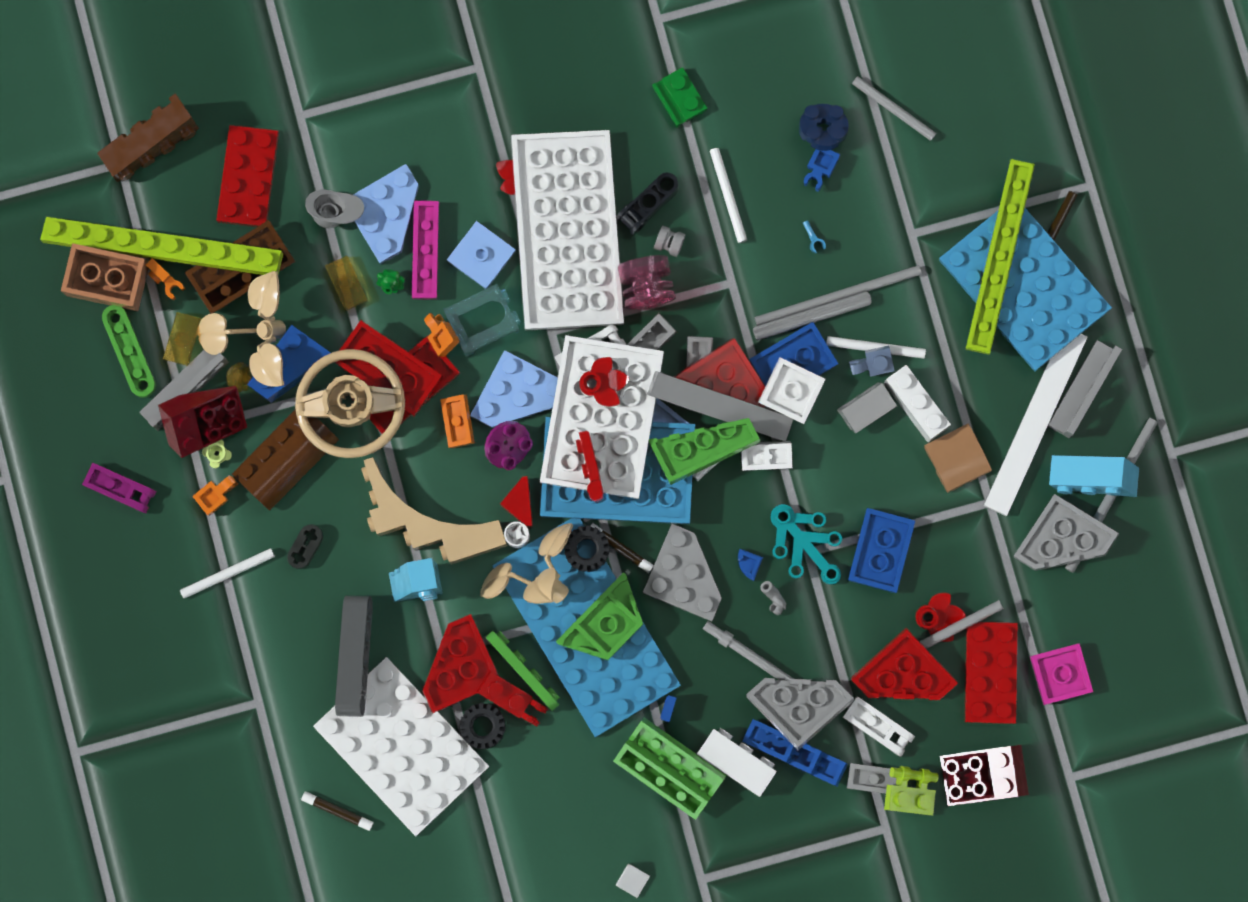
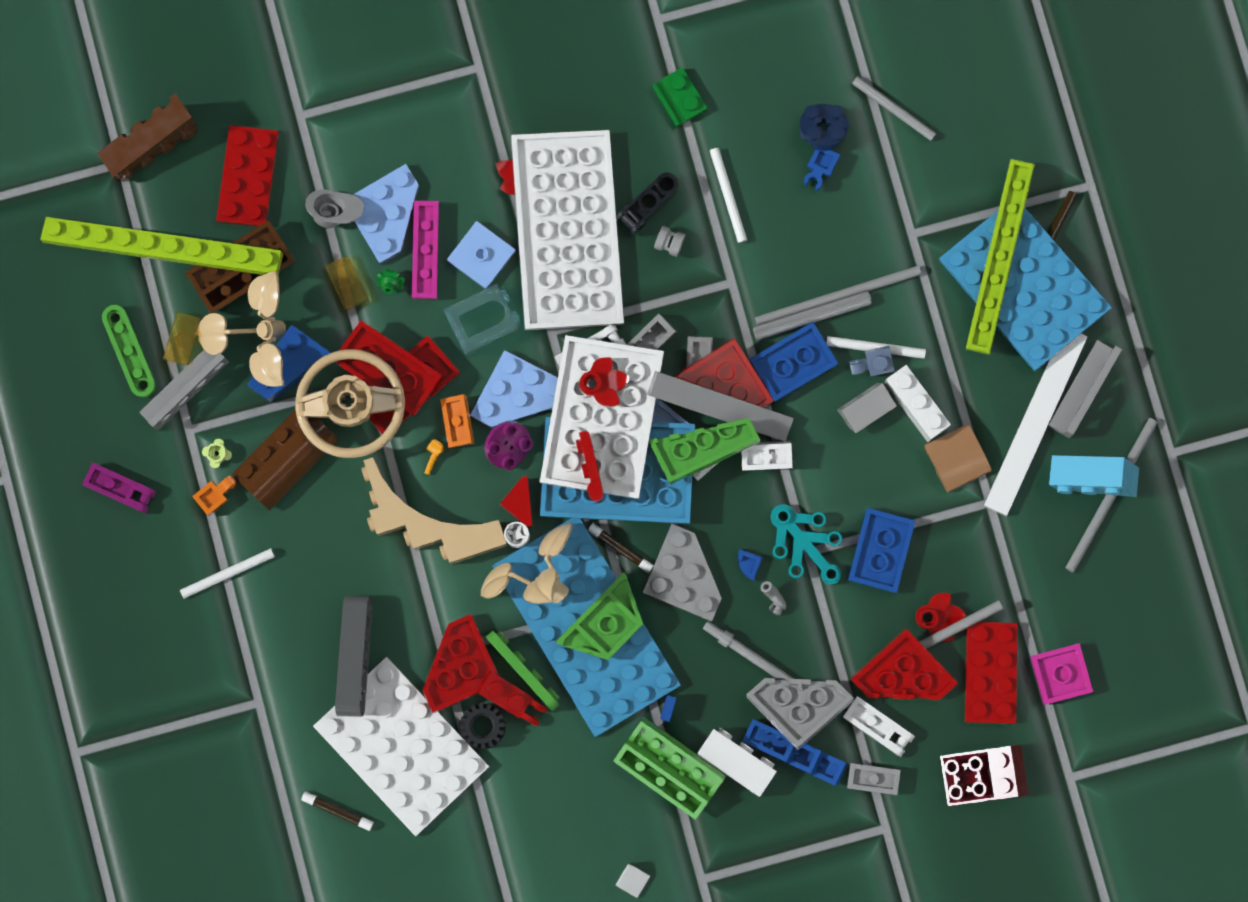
nougat brick [61,243,149,311] -> none
orange plate [146,258,185,300] -> none
dark red slope [158,386,247,458] -> none
clear yellow plate [227,362,252,393] -> none
pearl dark grey beam [287,524,323,569] -> none
medium azure wedge [389,558,443,602] -> none
orange plate [424,313,460,357] -> none
black tyre [564,526,609,572] -> none
clear pink wheel [617,255,676,310] -> none
white plate [758,357,825,424] -> none
dark azure hand [803,220,826,253] -> none
lime plate [884,766,938,816] -> none
light grey plate [1014,494,1119,571] -> none
none -> light orange hand [424,439,444,475]

